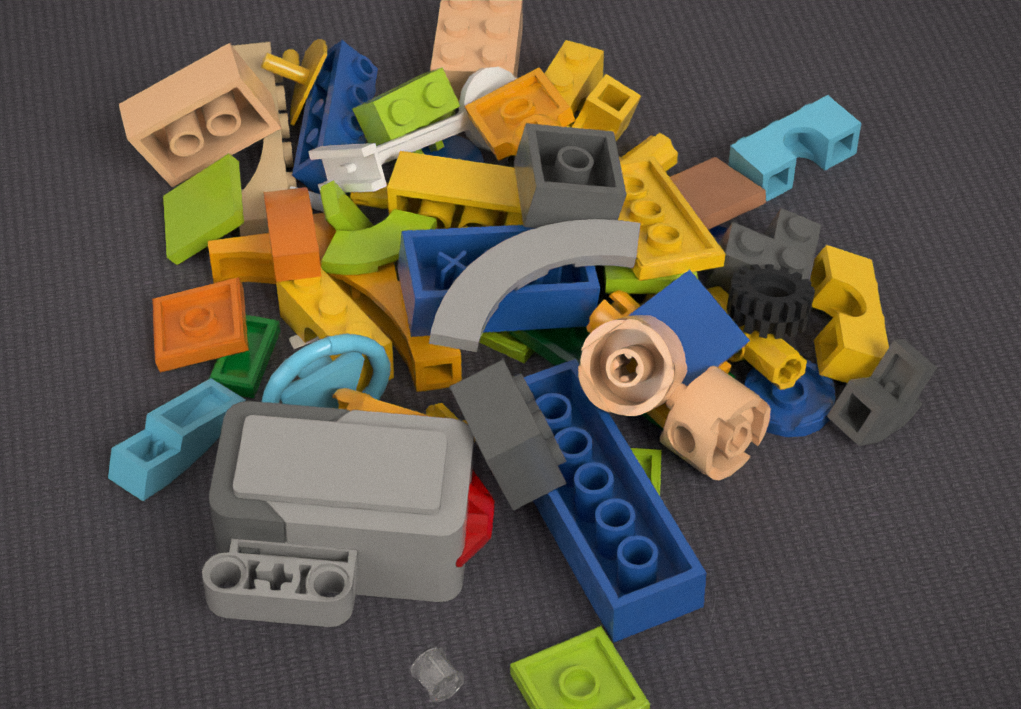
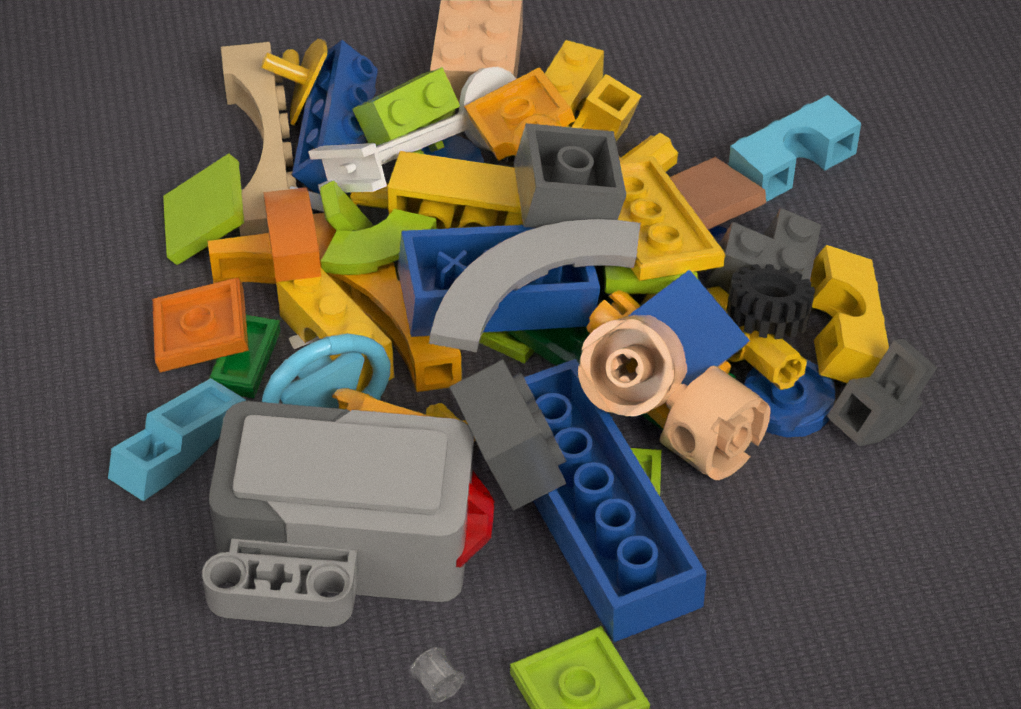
light nougat brick [119,43,282,187] -> none

